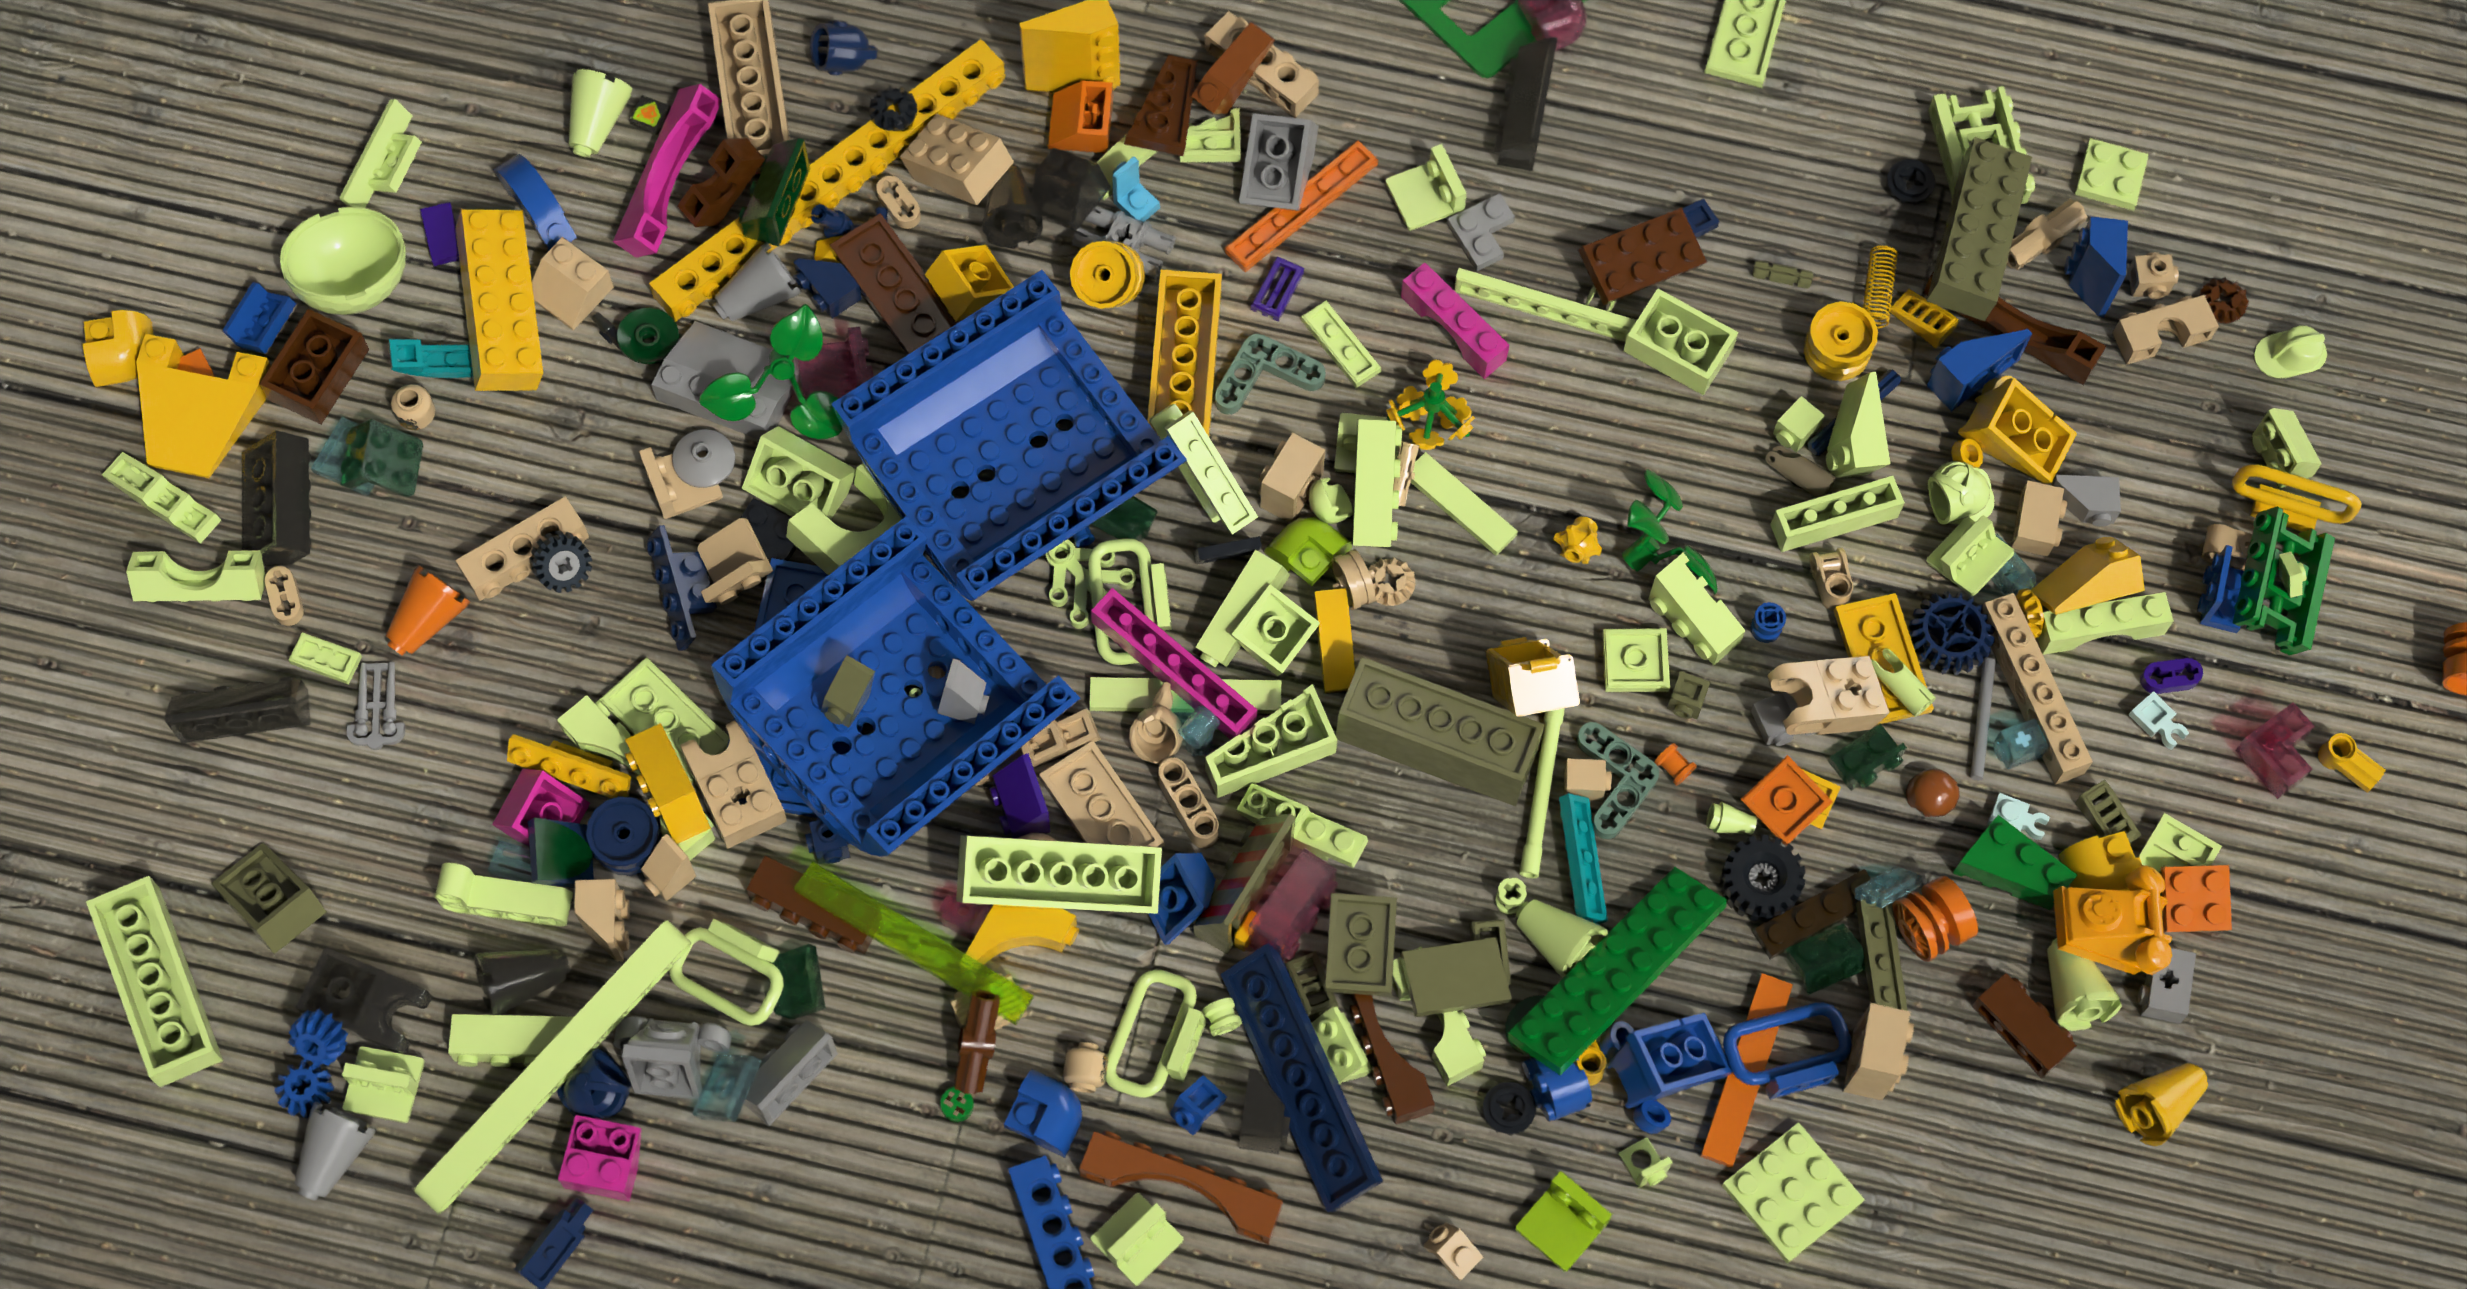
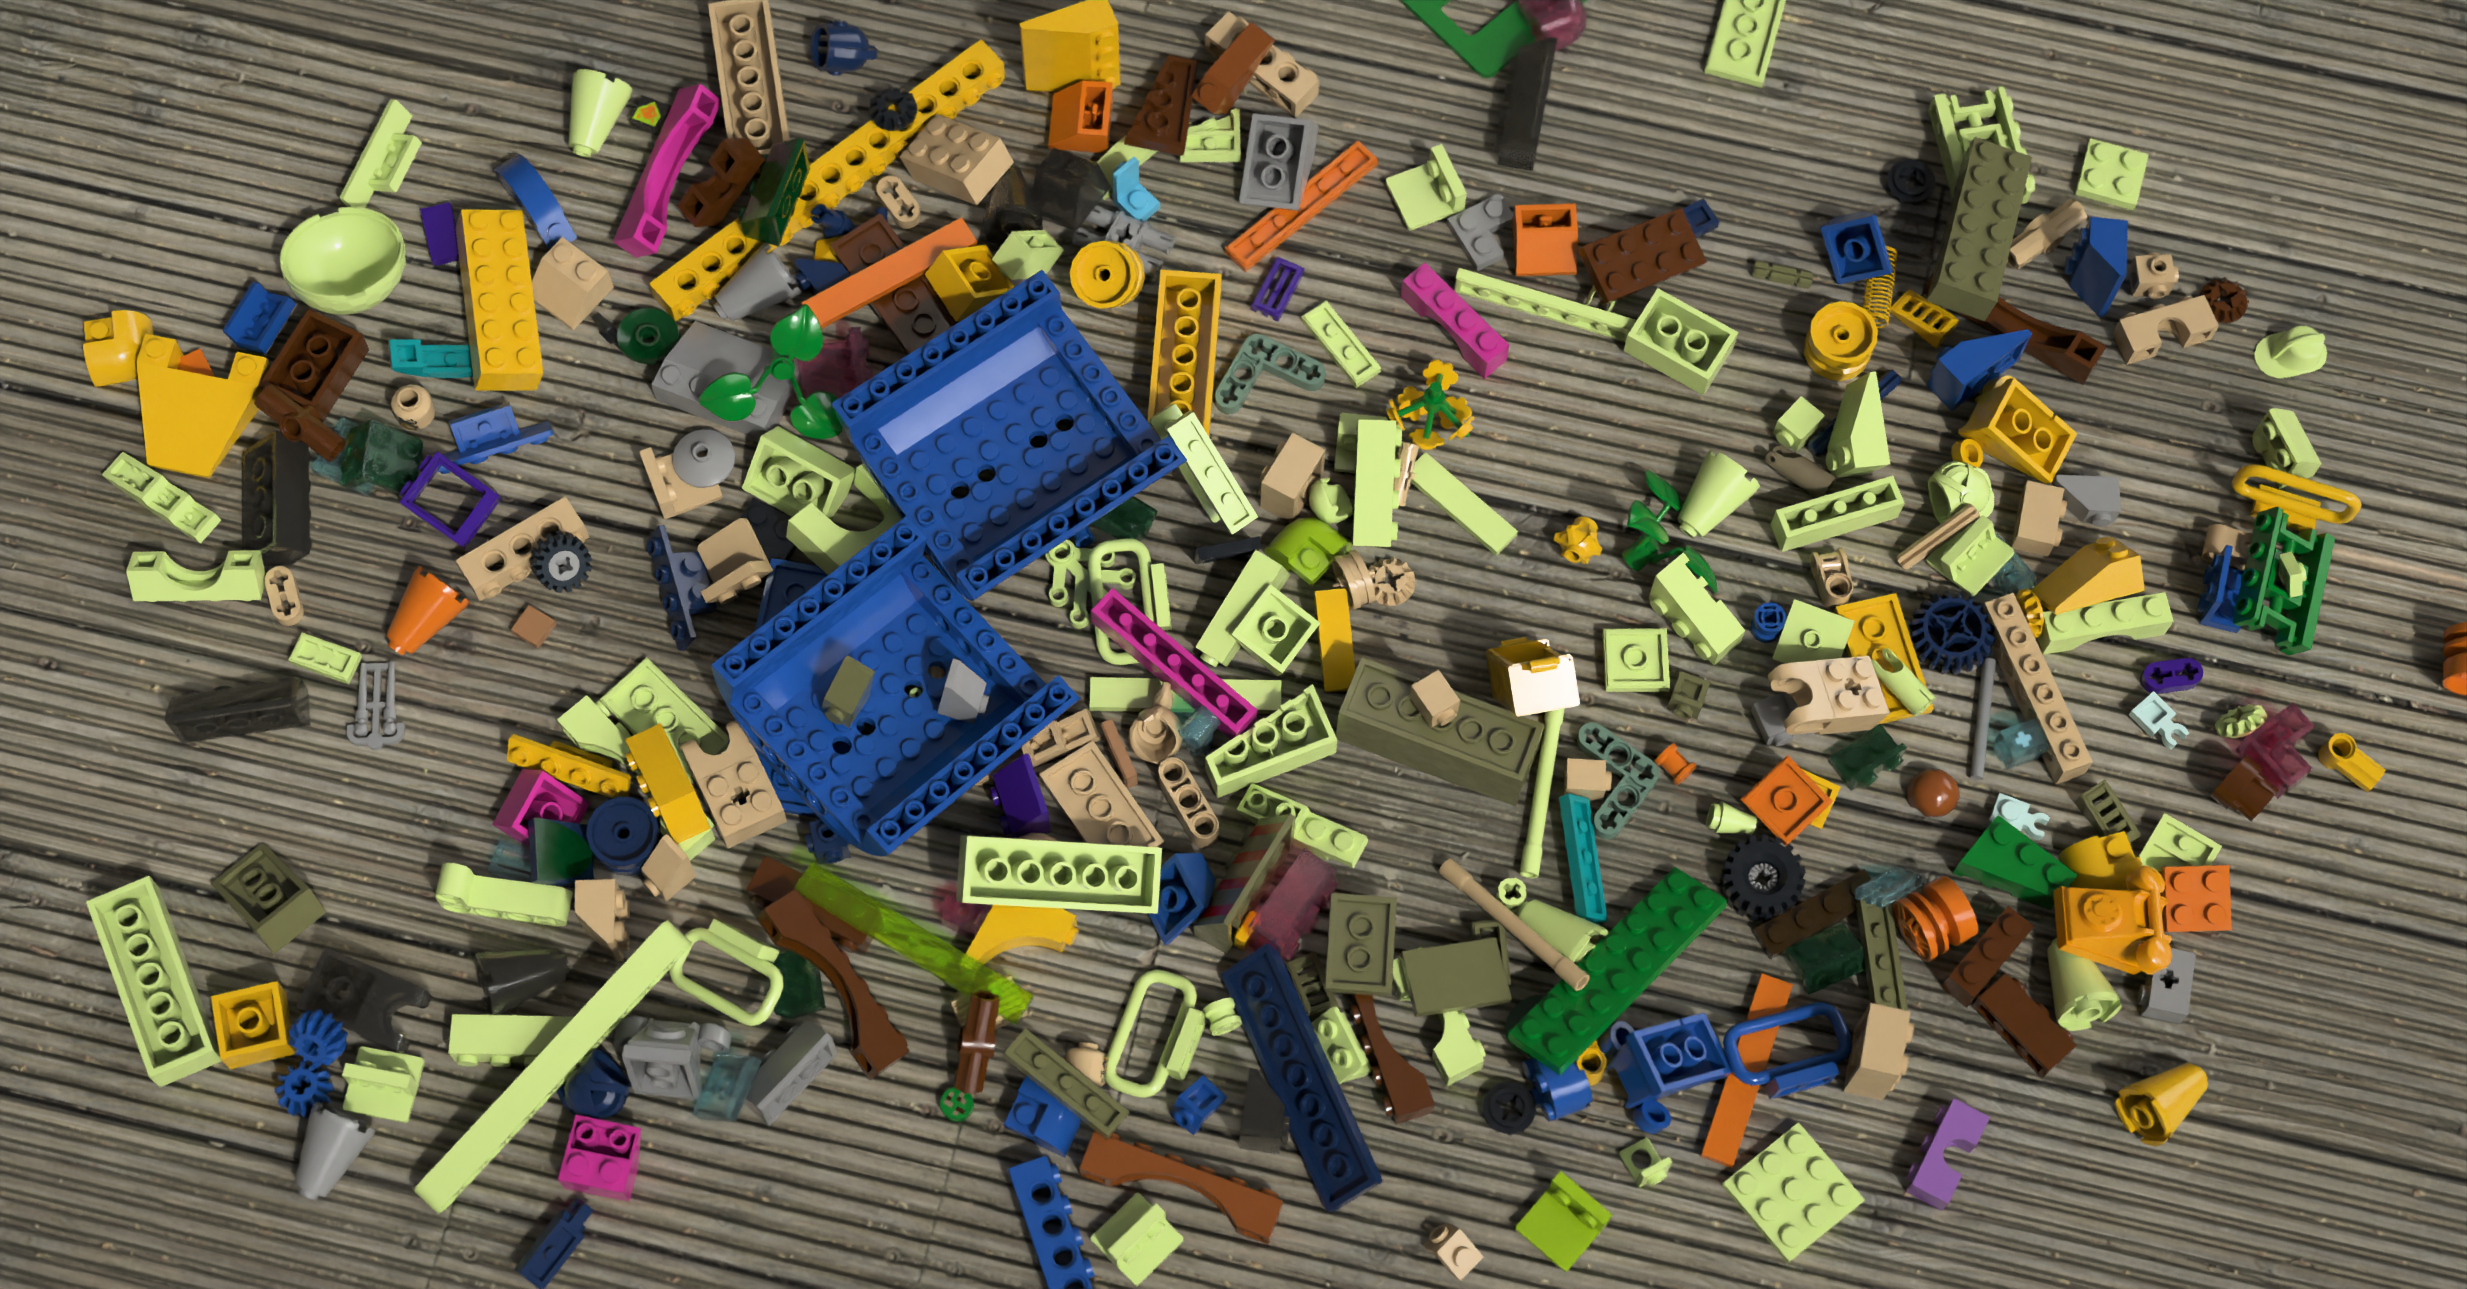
none -> yellow brick [211,981,295,1069]
none -> reddish brown piece [254,384,347,463]
none -> dark purple window [399,452,502,549]
none -> blue bracket [437,402,553,474]
none -> medium nougat tile [511,605,556,649]
none -> reddish brown arch [756,889,909,1080]
none -> orange tile [801,217,977,329]
none -> yellowish green brick [992,230,1064,280]
none -> olive plate [1003,1028,1129,1140]
none -> medium nougat tile [1101,719,1137,789]
none -> tan brick [1409,669,1460,728]
none -> tan piece [1439,859,1589,991]
none -> orange slope [1512,203,1578,276]
none -> yellowish green cone [1677,450,1760,539]
none -> yellowish green plate [1772,599,1855,663]
none -> blue slope [1820,211,1893,284]
none -> tan axle [1896,504,1980,570]
none -> medium lavender arch [1905,1098,1990,1211]
none -> reddish brown arch [1941,906,2034,1008]
none -> reddish brown piece [2210,755,2279,822]
none -> yellowish green gear [2215,704,2267,738]

